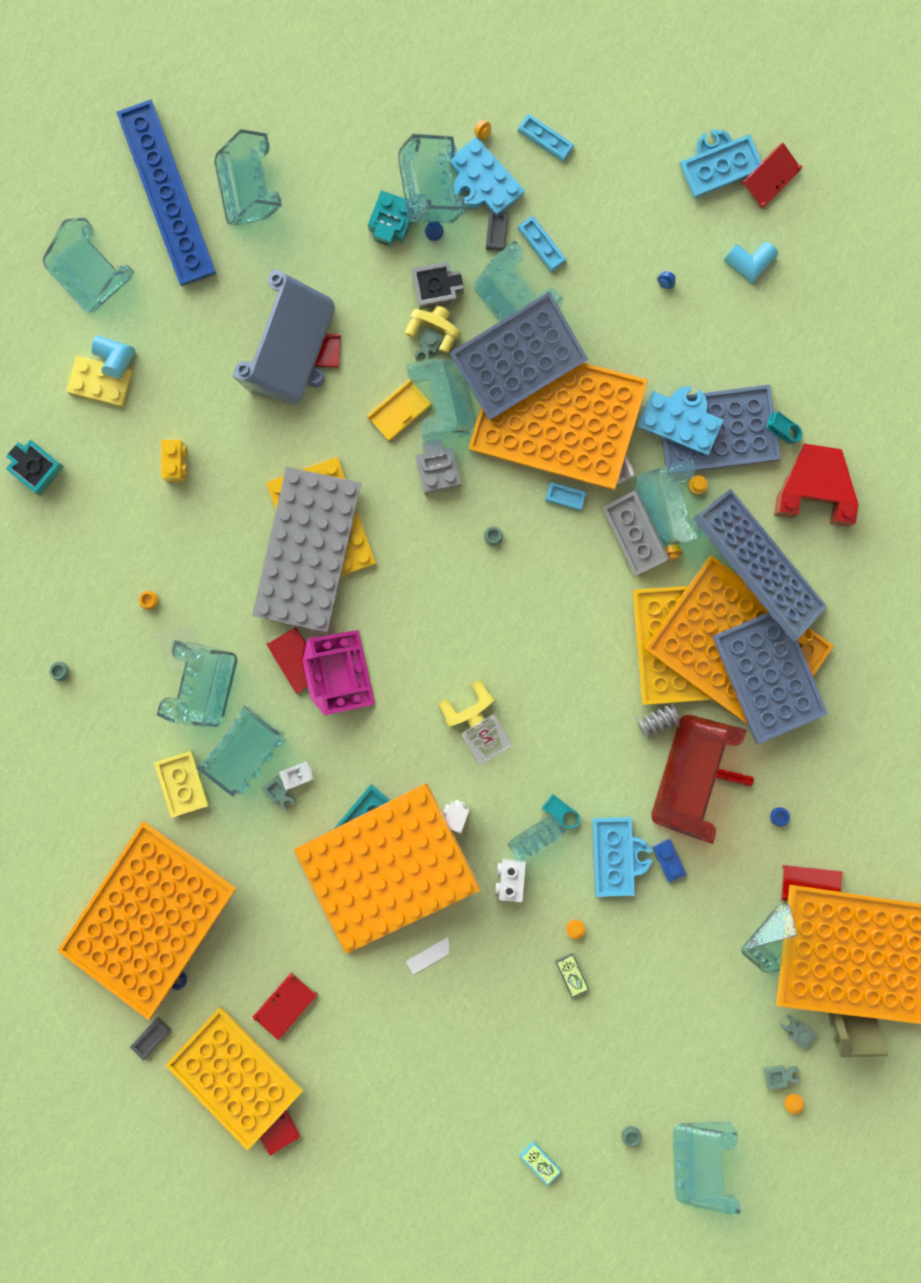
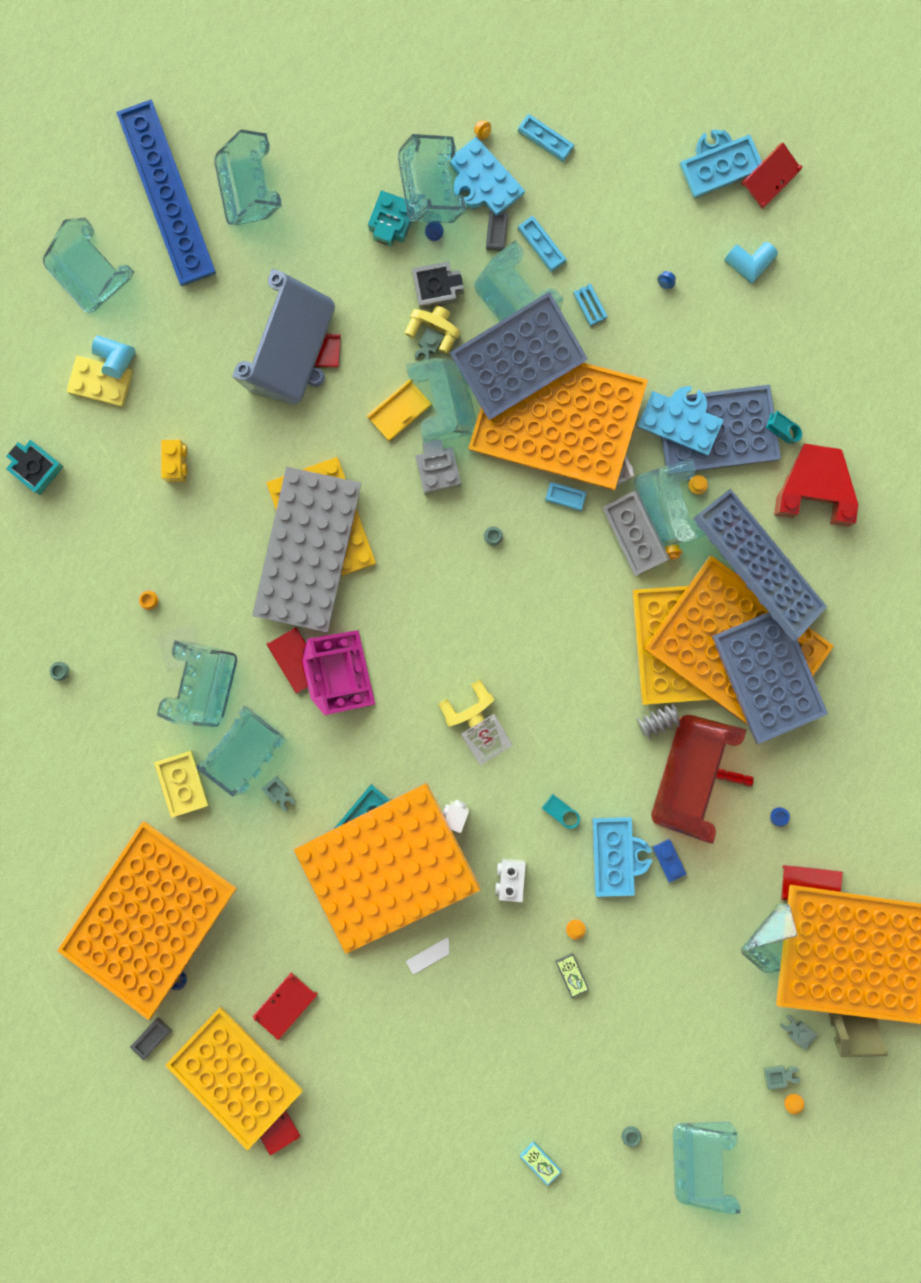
white bracket [279,762,313,790] -> none
clear light blue beam [508,815,565,861] -> none
none -> medium azure tile [573,283,607,326]

